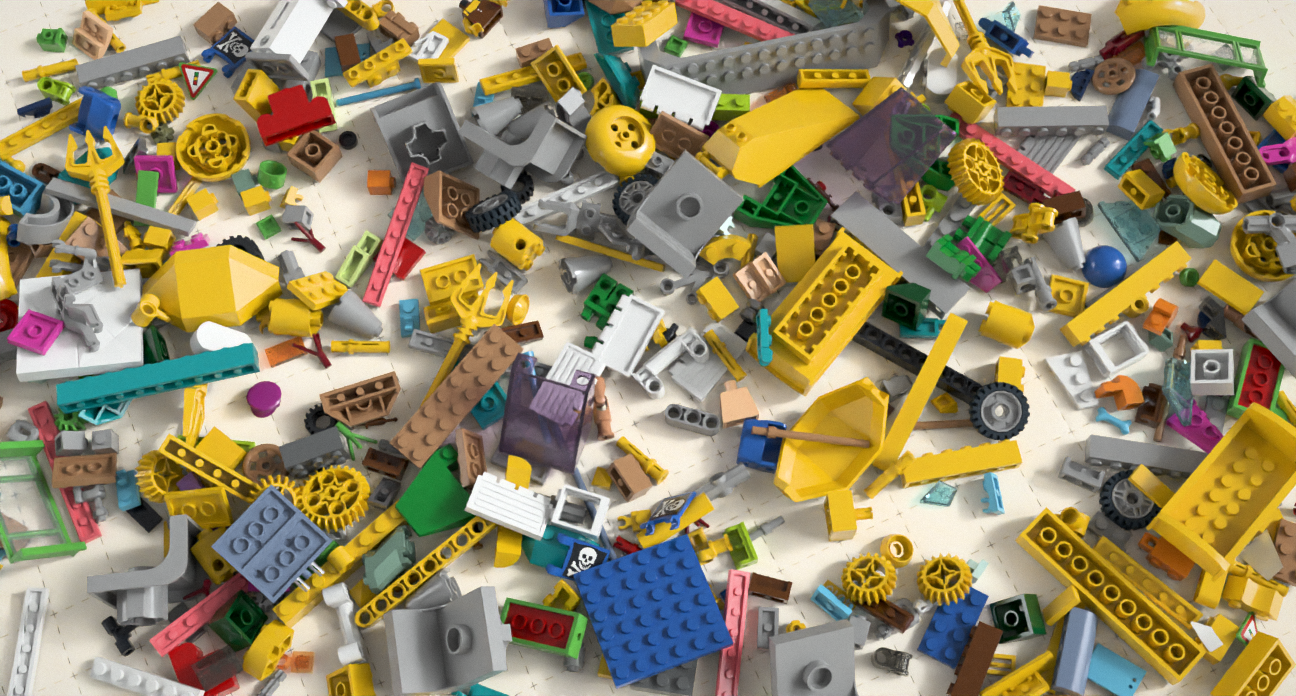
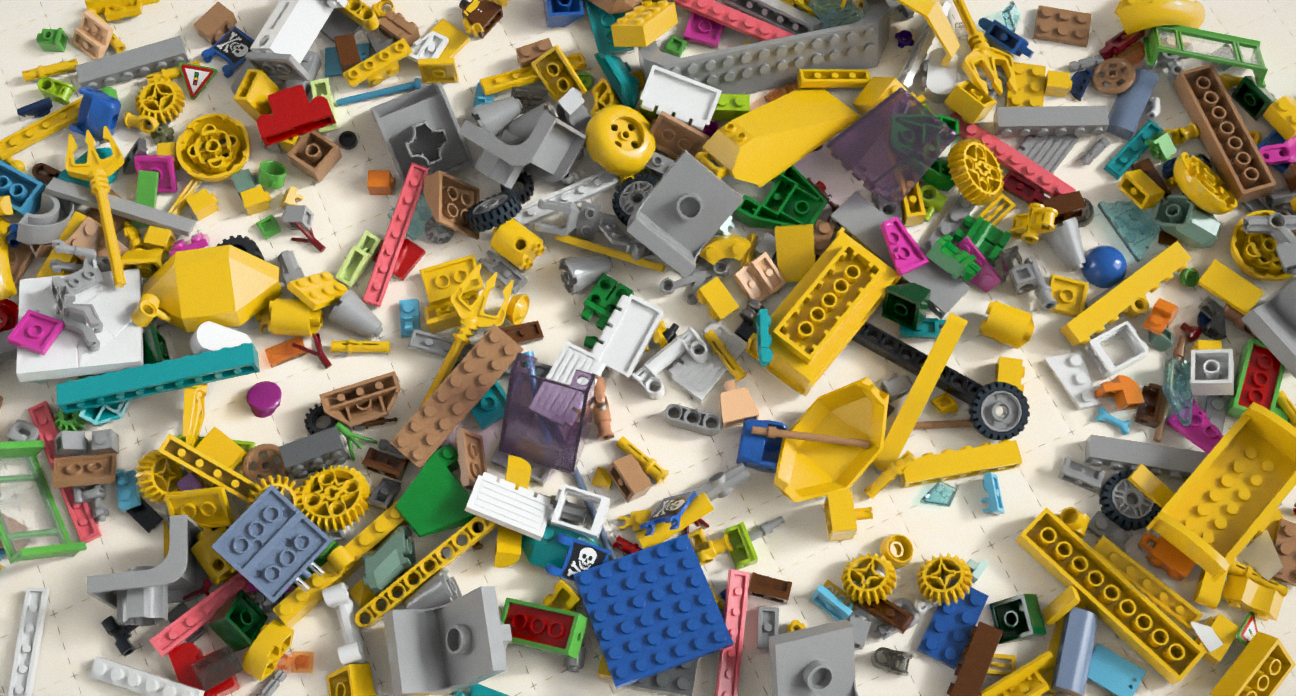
none -> dark pink wing [880,217,929,277]

